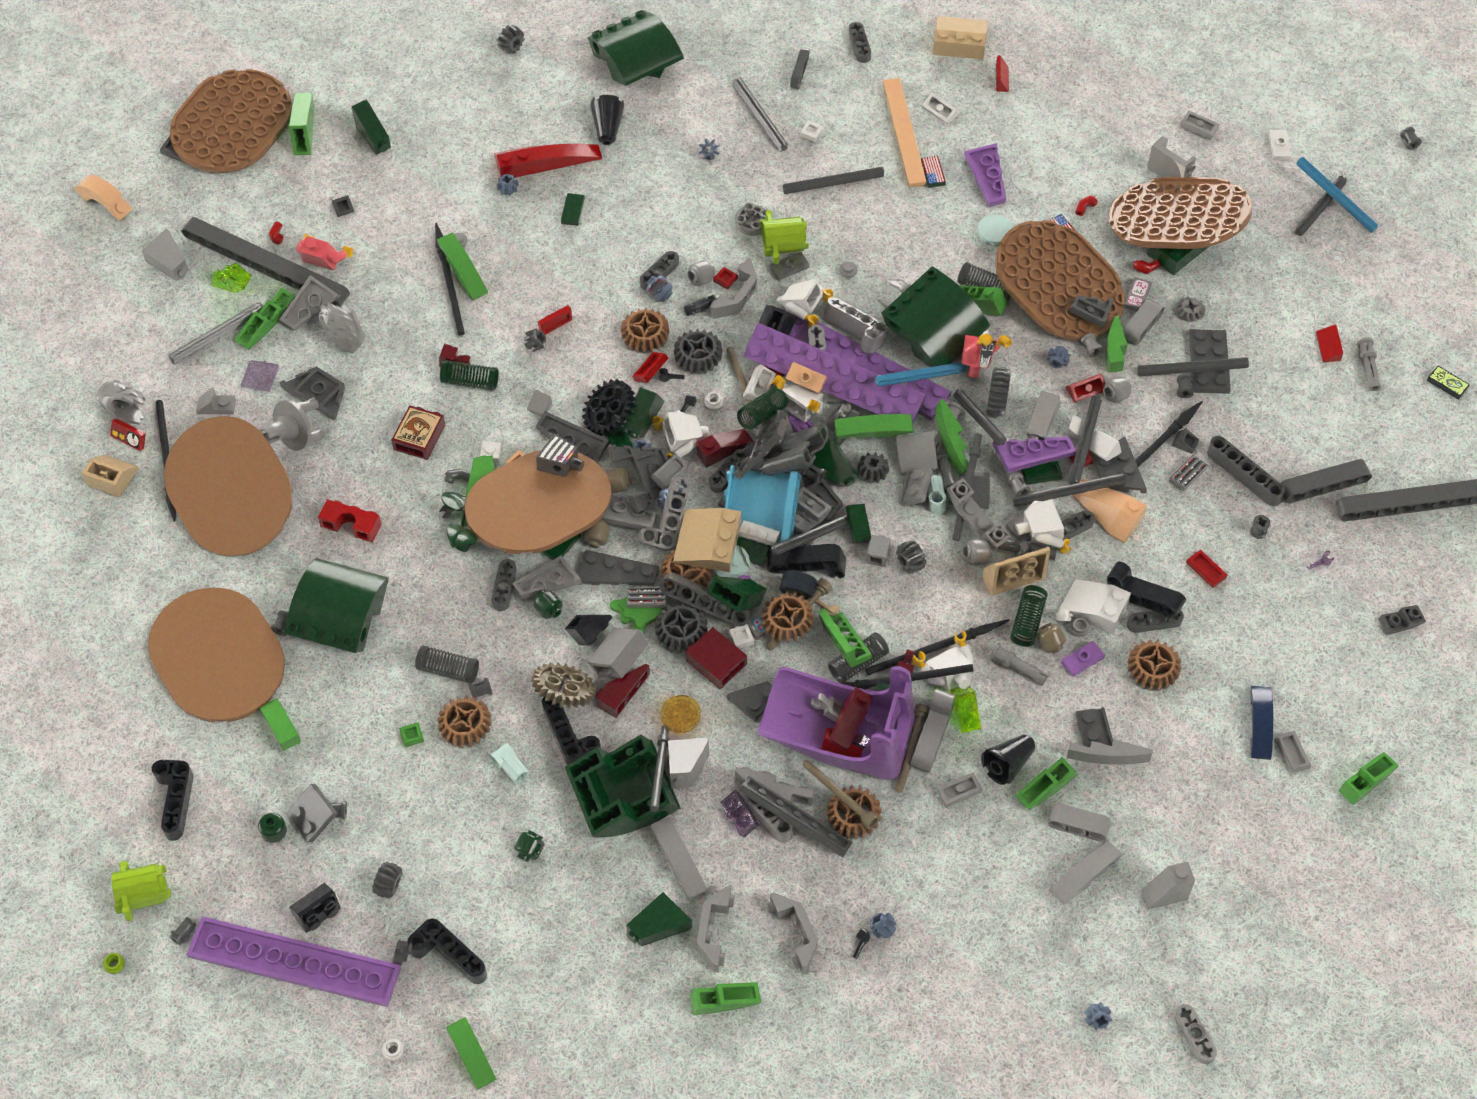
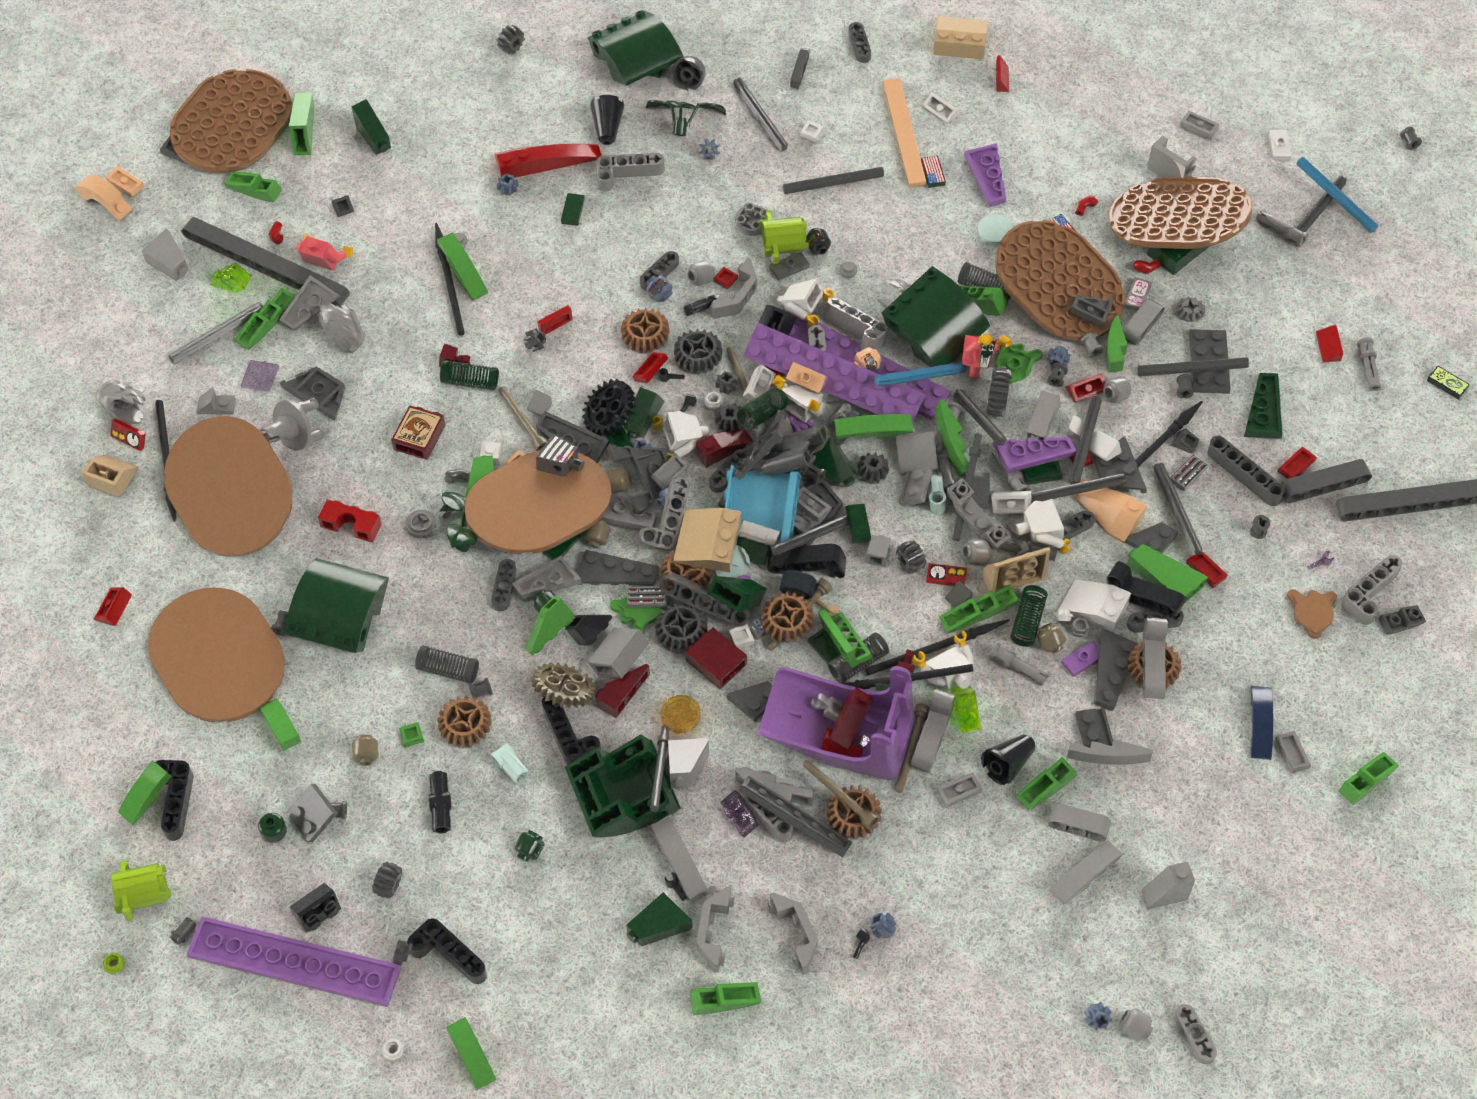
none -> red slope [94,587,132,626]
none -> light nougat plate [106,167,144,197]
none -> bright green slope [118,760,172,825]
none -> bright green slope [224,171,282,202]
none -> dark tan head [352,734,379,766]
none -> light grey gear [406,510,436,538]
none -> black piece [429,771,451,834]
none -> dark tan piece [499,386,548,451]
none -> bright green slope [525,595,575,655]
none -> light grey beam [597,153,665,192]
none -> dark green plant [646,100,726,136]
none -> black hand [664,872,686,901]
none -> dark grey cylinder [671,56,706,91]
none -> dark grey gear [714,402,746,432]
none -> dark grey gear [715,371,738,395]
none -> black head [805,228,831,255]
none -> dark green tile [807,629,845,665]
none -> light nougat head [853,347,882,372]
none -> tile [926,563,967,586]
none -> bright green slope [939,584,1020,634]
none -> dark grey slope [945,581,973,608]
none -> white slope [991,491,1031,514]
none -> bright green tile [995,343,1043,385]
none -> dark grey bush [1047,363,1068,387]
none -> dark grey wing [1094,628,1138,711]
none -> light grey head [1119,1008,1153,1041]
none -> dark grey wing [1126,522,1178,554]
none -> bright green slope [1127,544,1207,603]
none -> light grey beam [1143,618,1168,699]
none -> dark grey axle [1154,463,1203,556]
none -> dark green wing [1244,373,1283,439]
none -> light grey pin [1256,210,1309,247]
none -> red tile [1277,446,1317,479]
none -> medium nougat tile [1287,589,1337,639]
none -> light grey beam [1342,555,1403,625]

